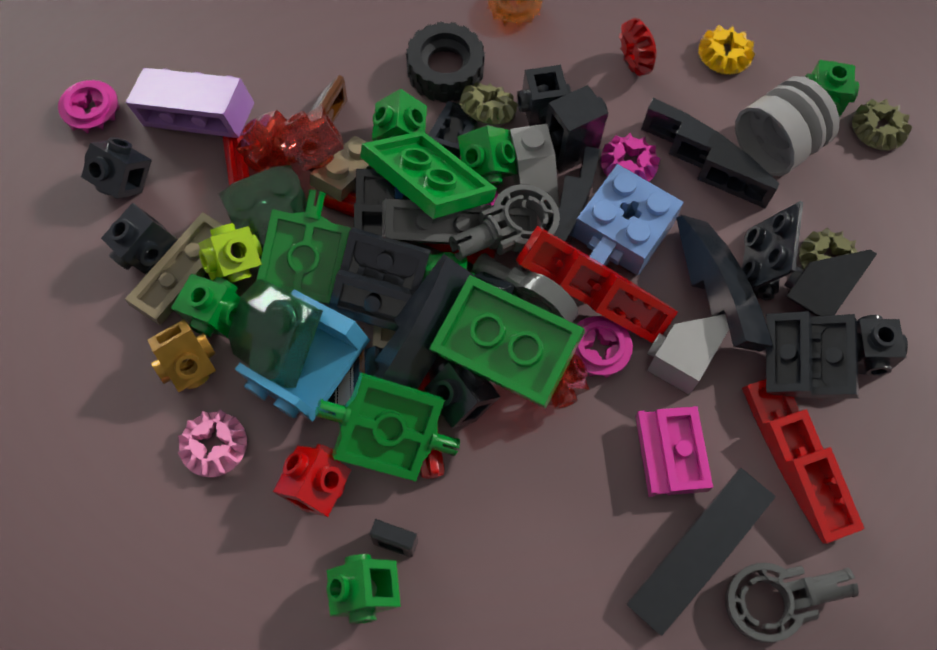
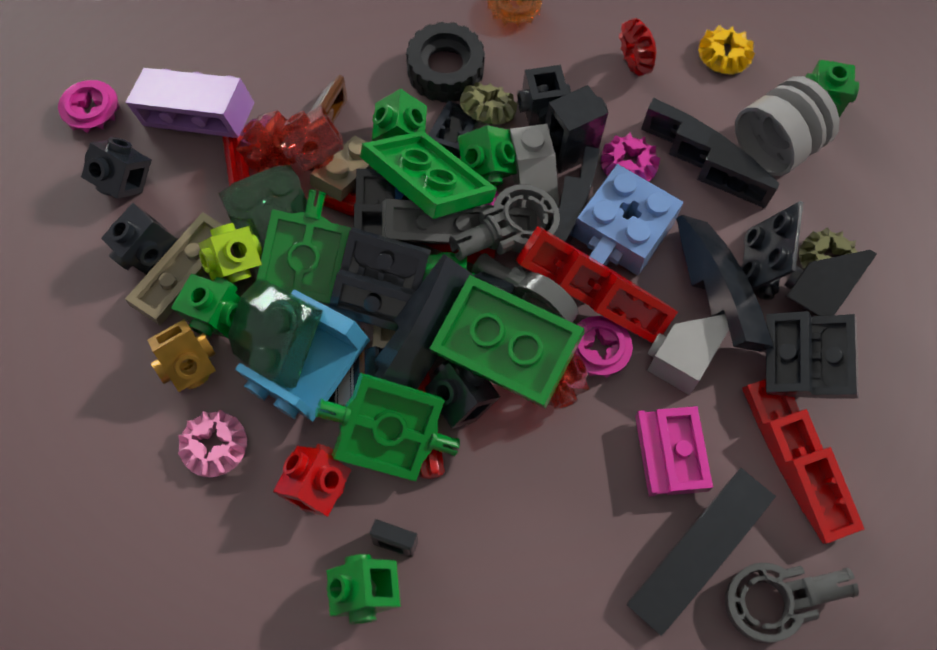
olive gear [852,99,913,150] -> none
black brick [857,315,908,376] -> none

